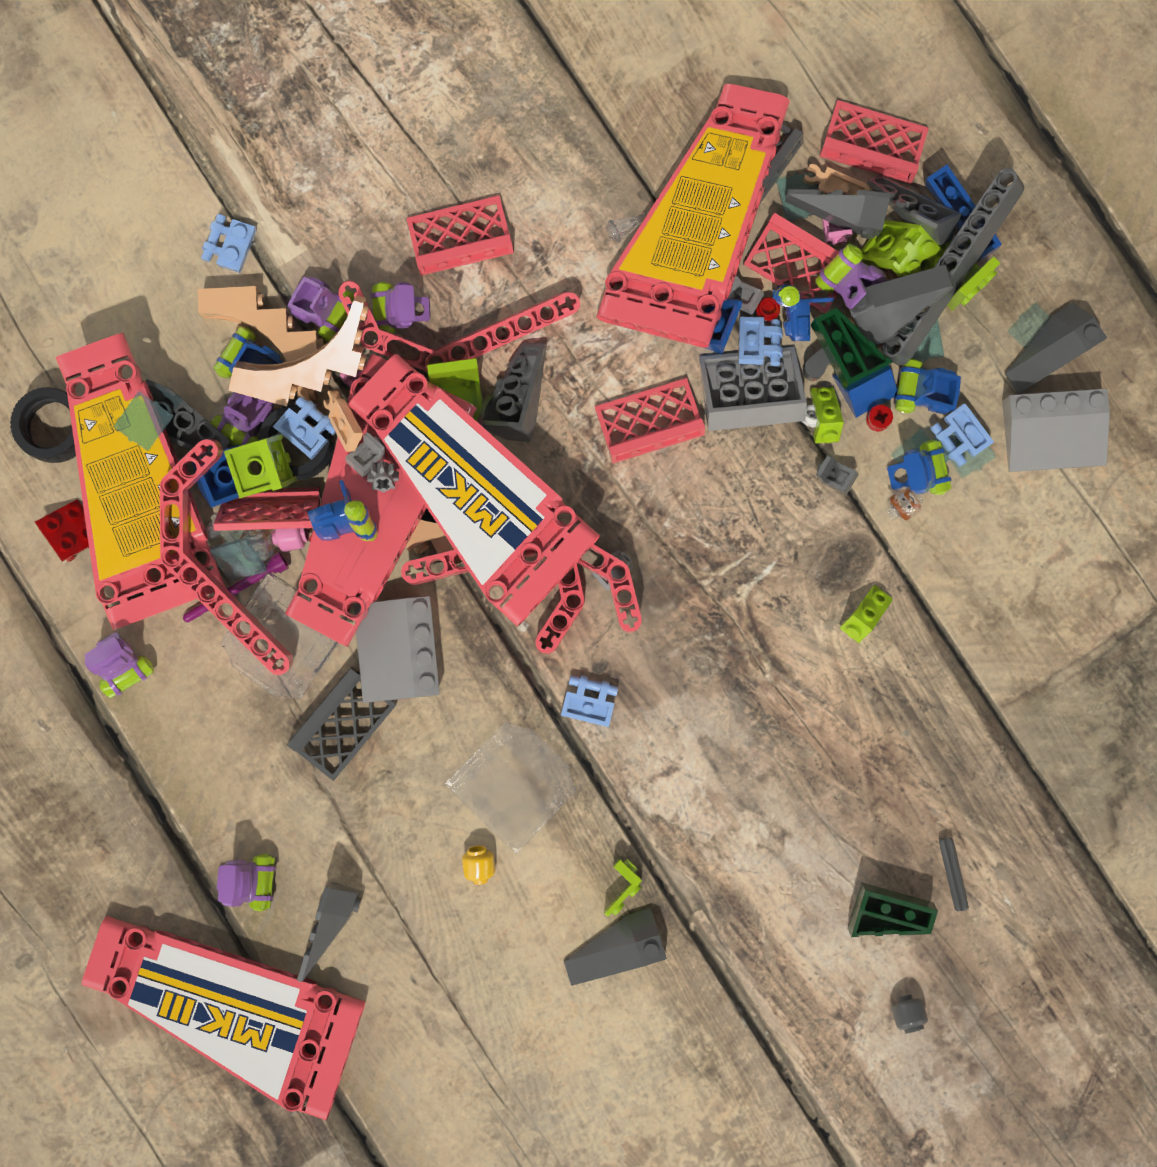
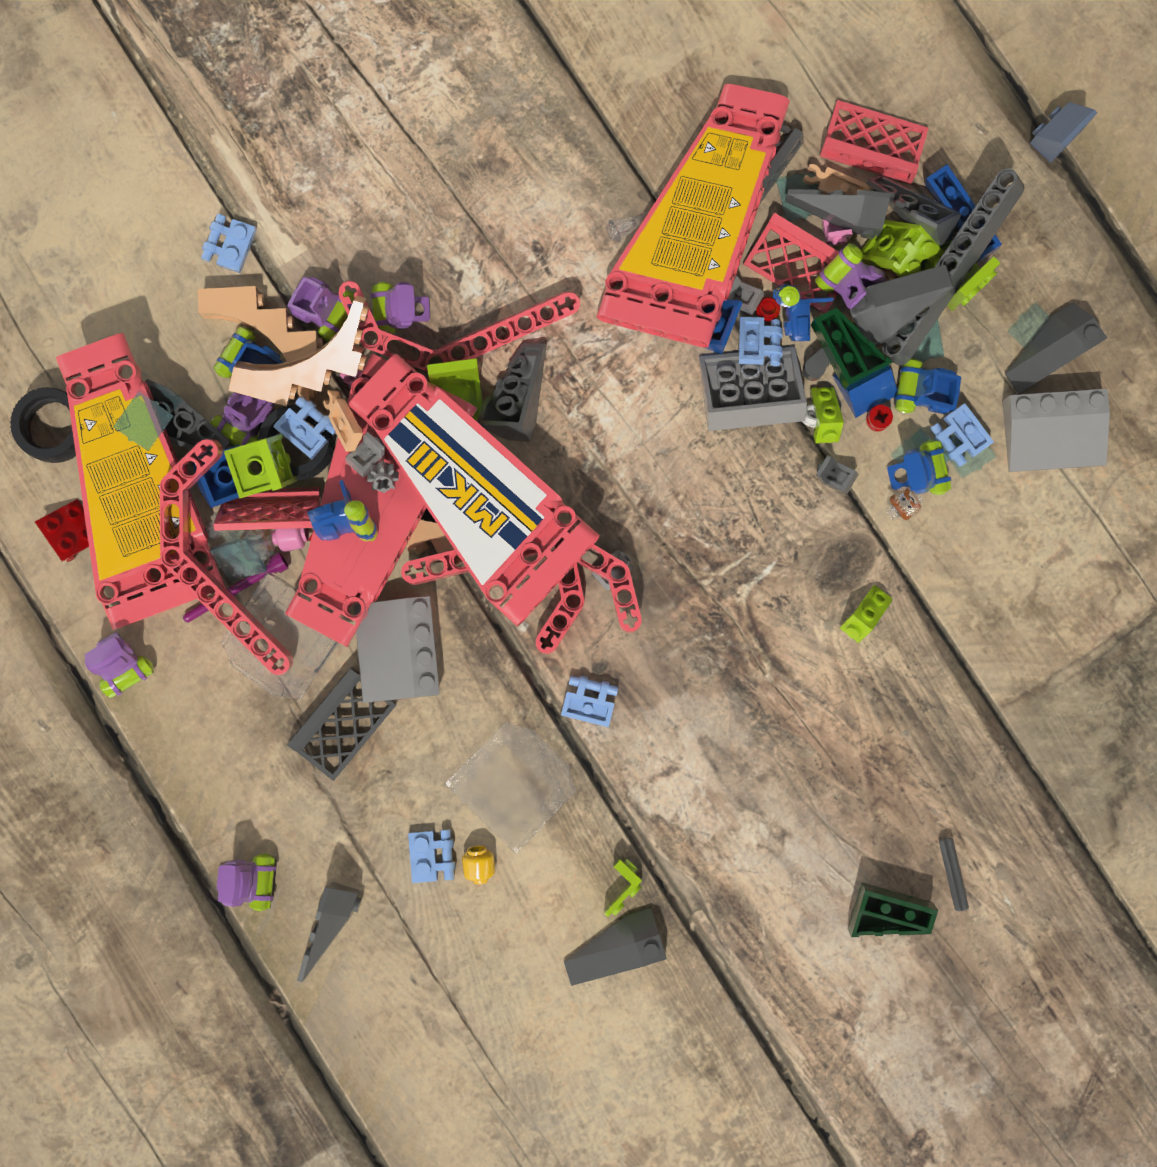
panel [82,916,366,1120] -> none
coral fence [406,196,514,276] -> none
coral fence [595,378,705,464] -> none
dark grey head [891,994,928,1034] -> none
none -> light blue plate [408,829,456,883]
none -> sand blue slope [1030,102,1098,163]

